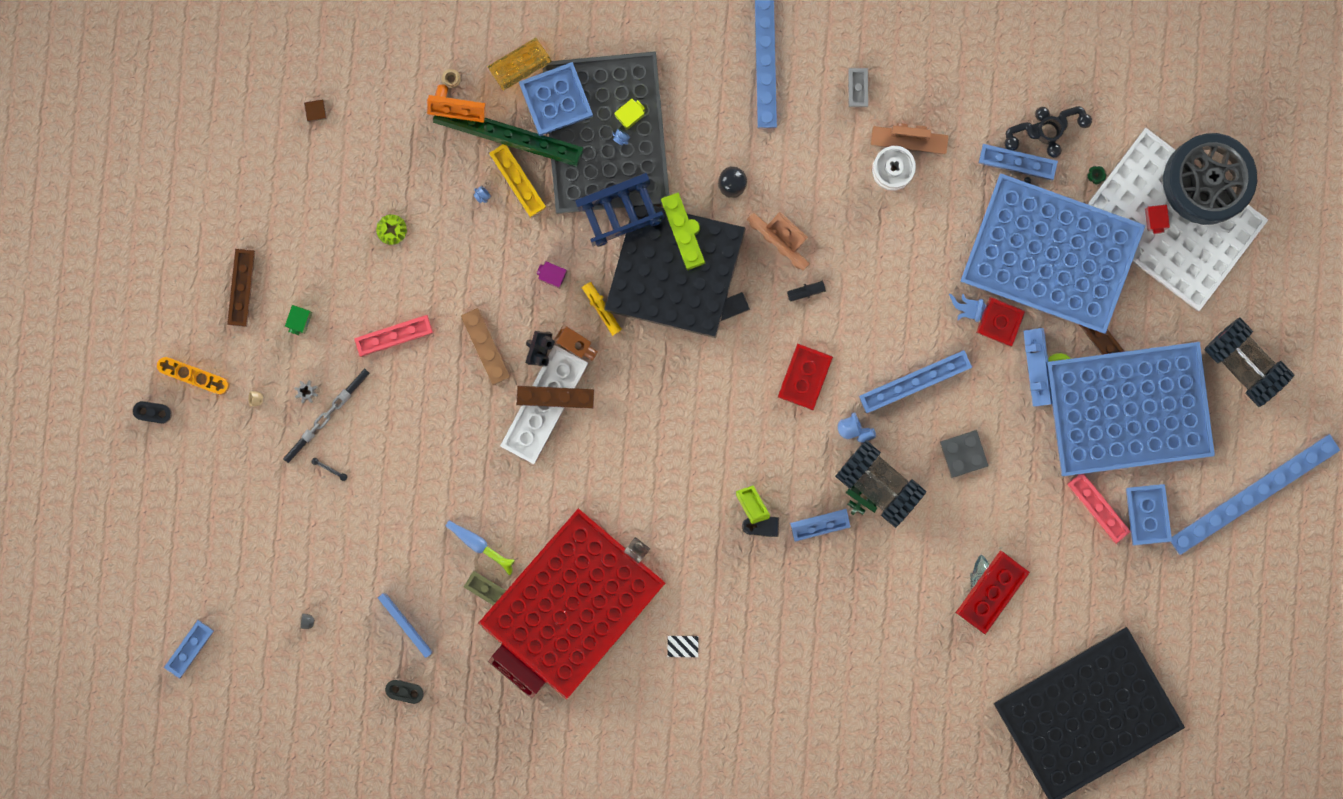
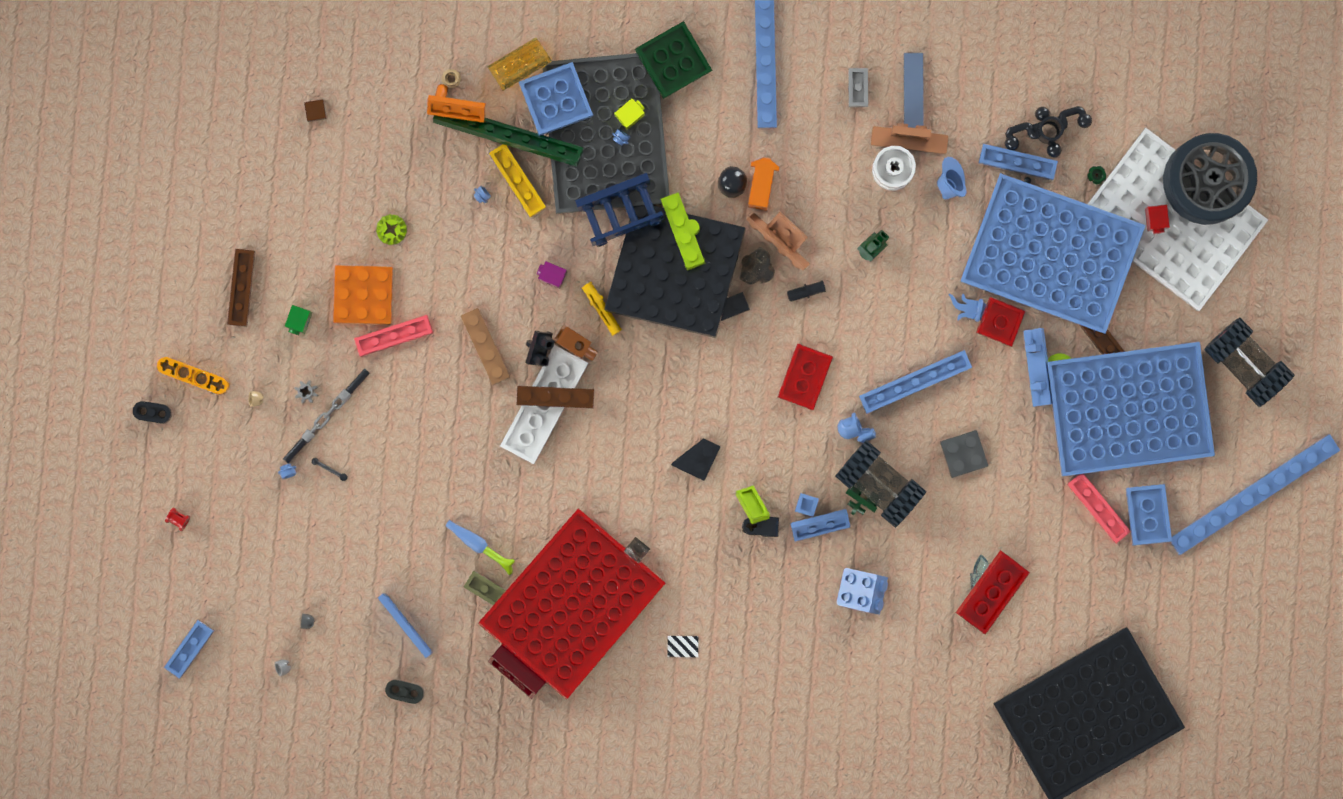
none -> red bush [165,508,190,531]
none -> light grey hinge [275,660,291,676]
none -> medium blue plate [278,464,296,479]
none -> orange plate [333,265,393,325]
none -> dark green plate [635,21,713,99]
none -> black wing [671,438,721,481]
none -> clear smoke plate [740,247,775,285]
none -> orange piece [748,157,780,211]
none -> medium blue plate [795,493,819,517]
none -> bracket [837,568,888,615]
none -> dark green hips [857,230,889,262]
none -> sand blue tile [904,53,923,128]
none -> medium blue piece [937,157,967,200]

